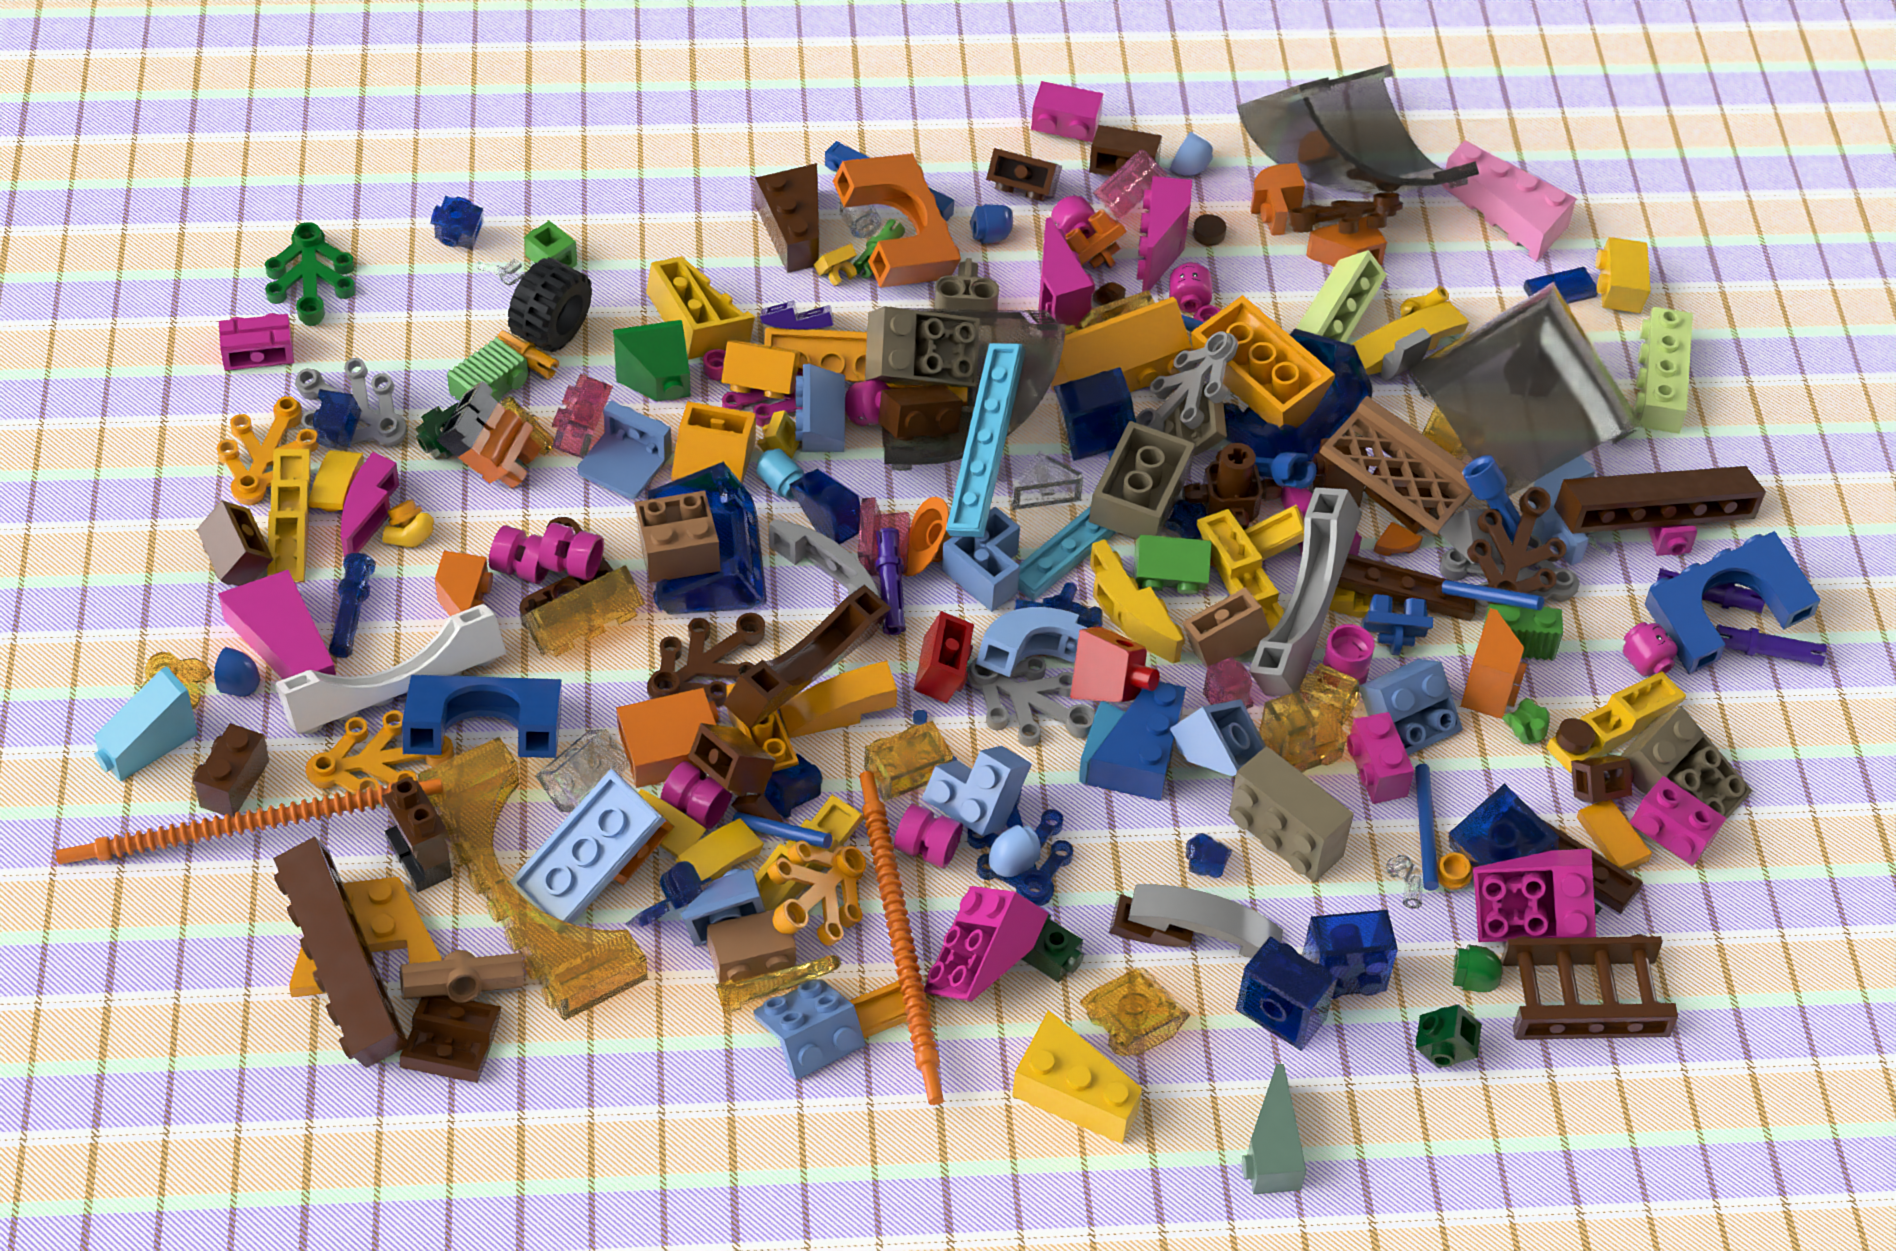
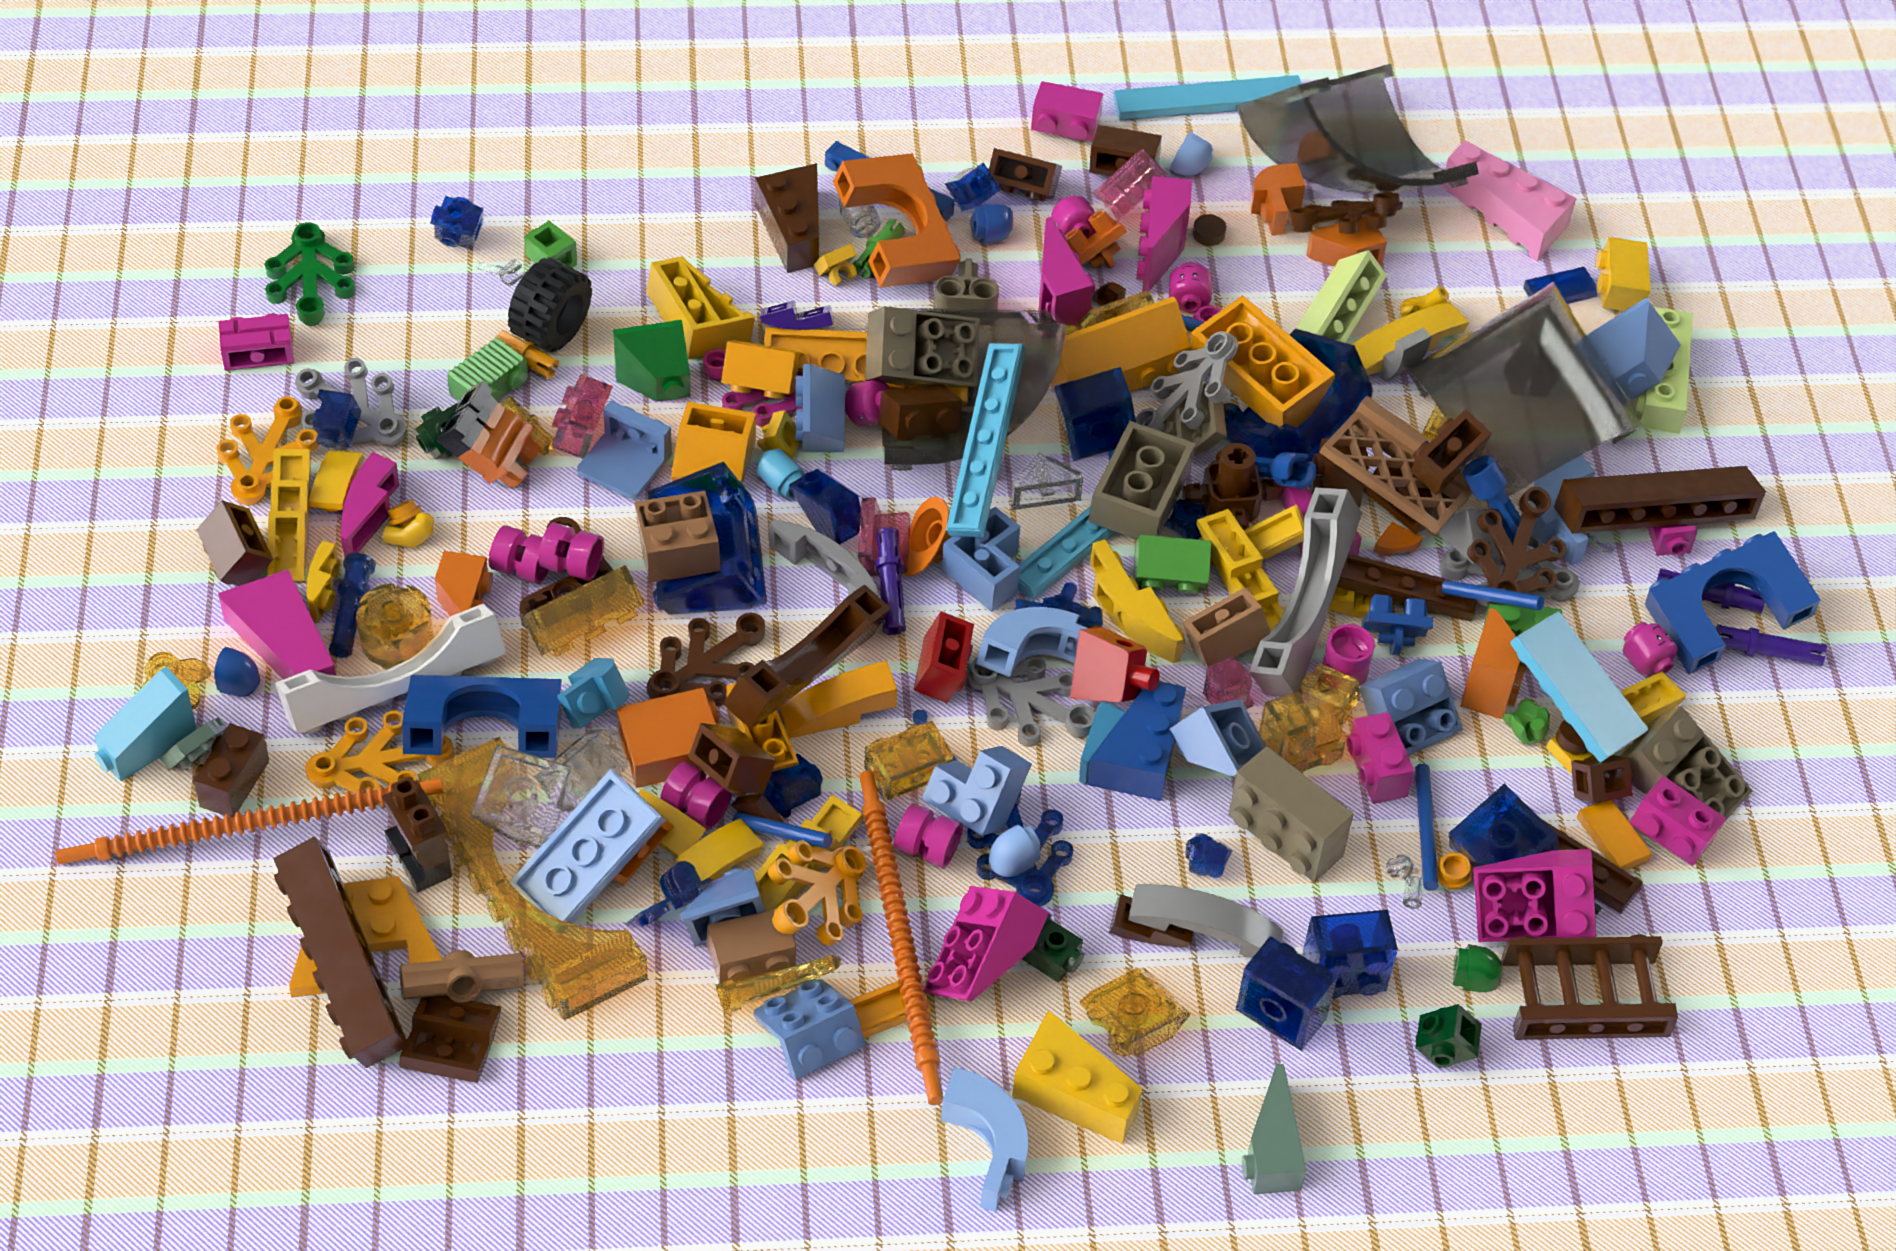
none -> sand green wing [160,717,227,770]
none -> yellow slope [306,540,341,624]
none -> clear yellow brick [356,583,434,670]
none -> clear slope [471,745,571,848]
none -> dark azure brick [557,658,630,728]
none -> light blue arch [941,1067,1029,1212]
none -> clear blue brick [945,162,1001,211]
none -> medium azure tile [1113,75,1306,120]
none -> reddish brown brick [1410,409,1492,495]
none -> medium azure tile [1510,611,1649,763]
none -> medium blue slope [1588,297,1681,401]

